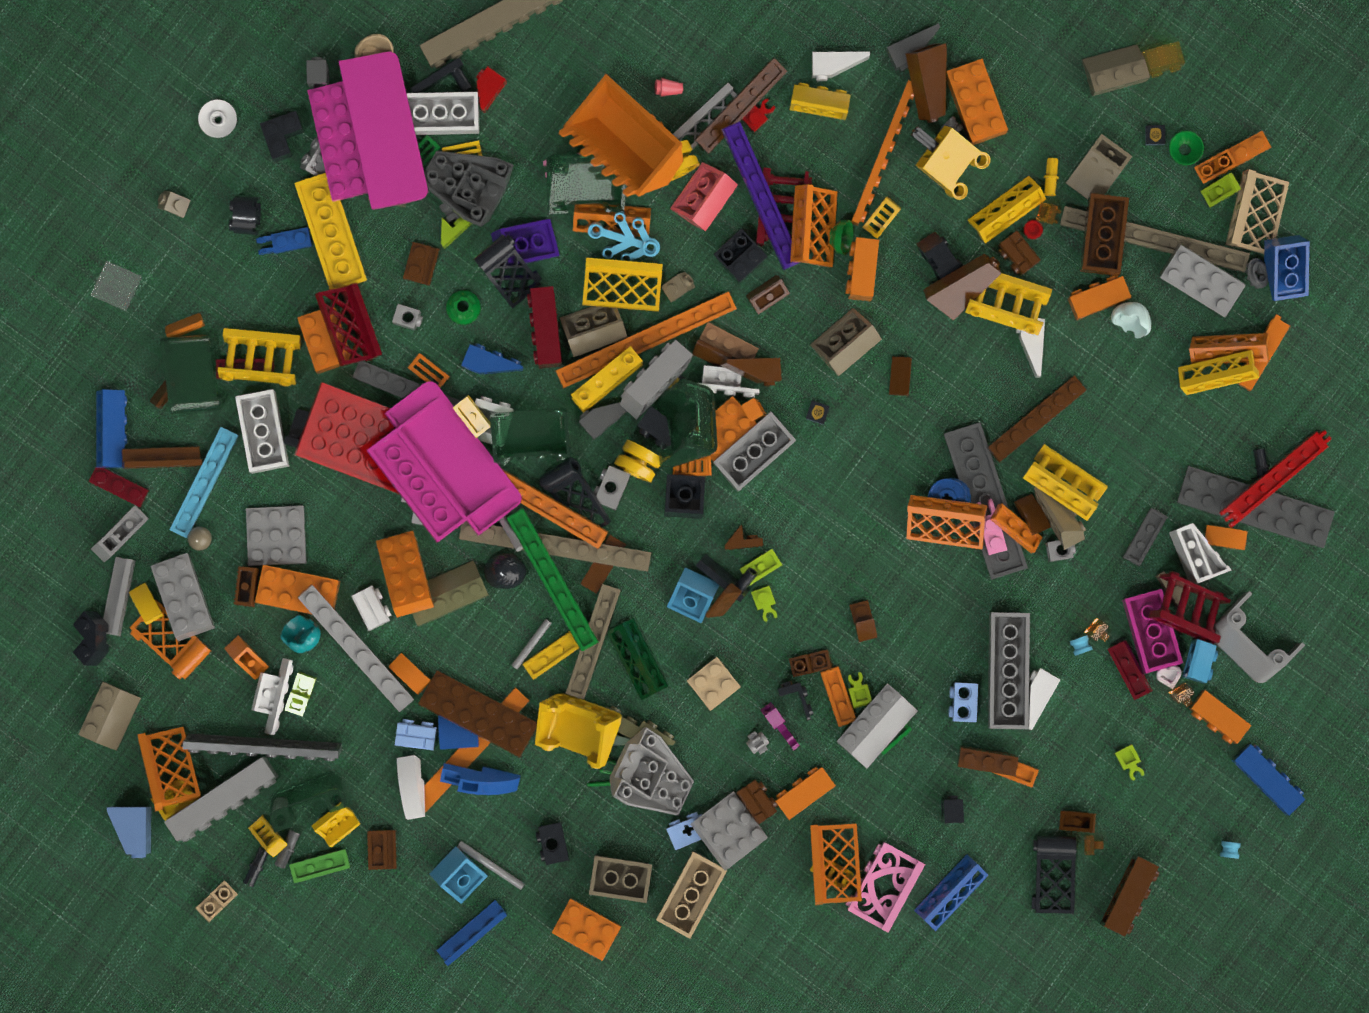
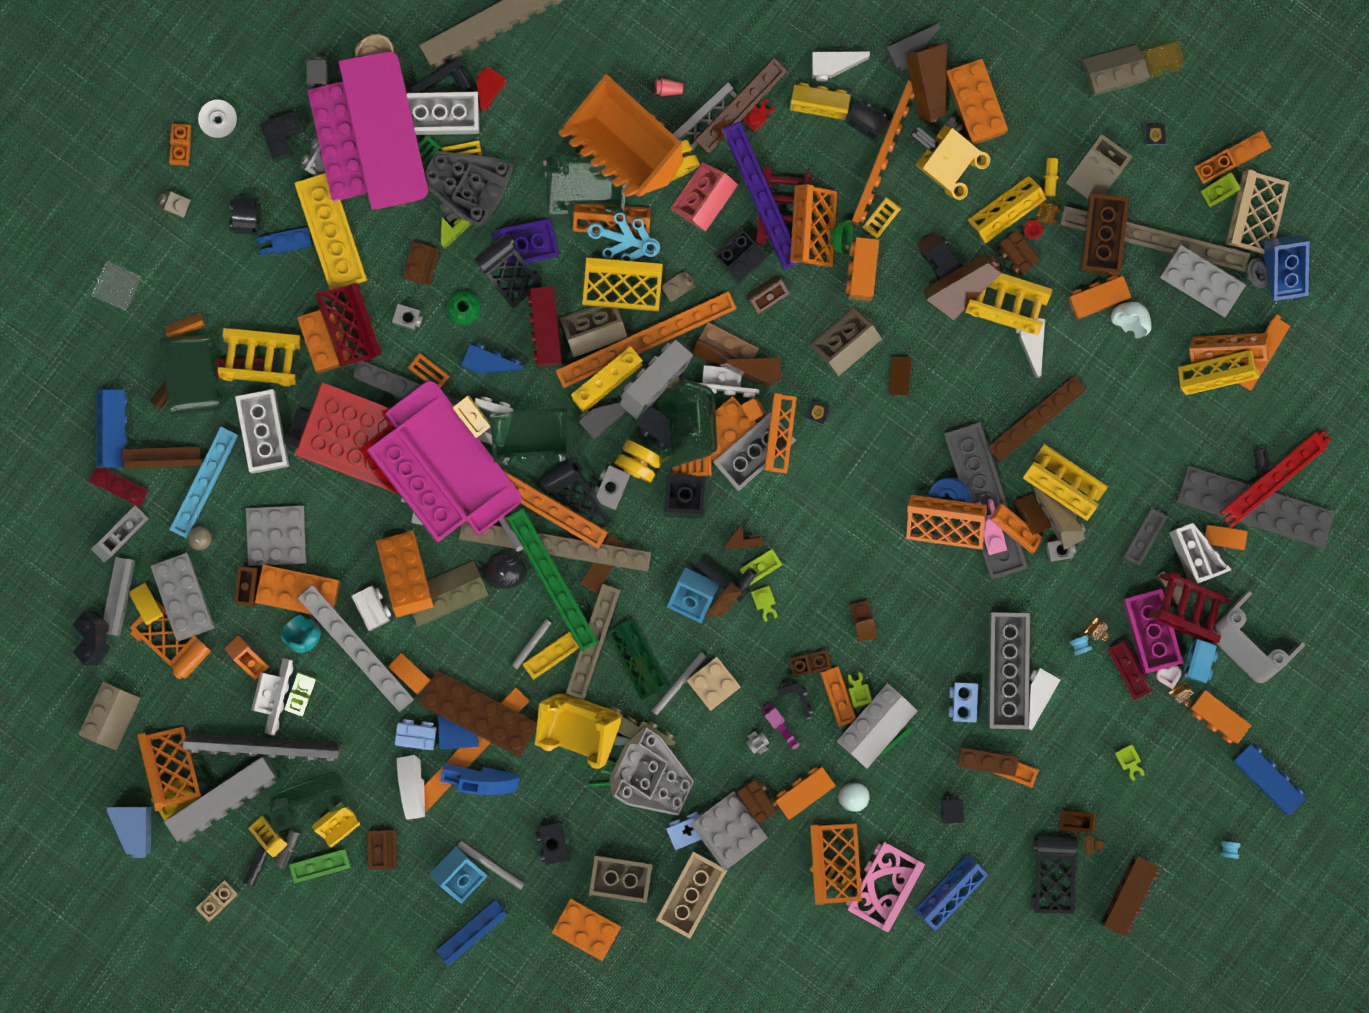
green piece [1169,131,1204,166] -> none
none -> orange slope [169,124,191,166]
none -> light grey bar [651,652,706,715]
none -> orange fence [764,393,797,473]
none -> light aqua hair [838,783,870,812]
none -> black slope [844,100,890,143]

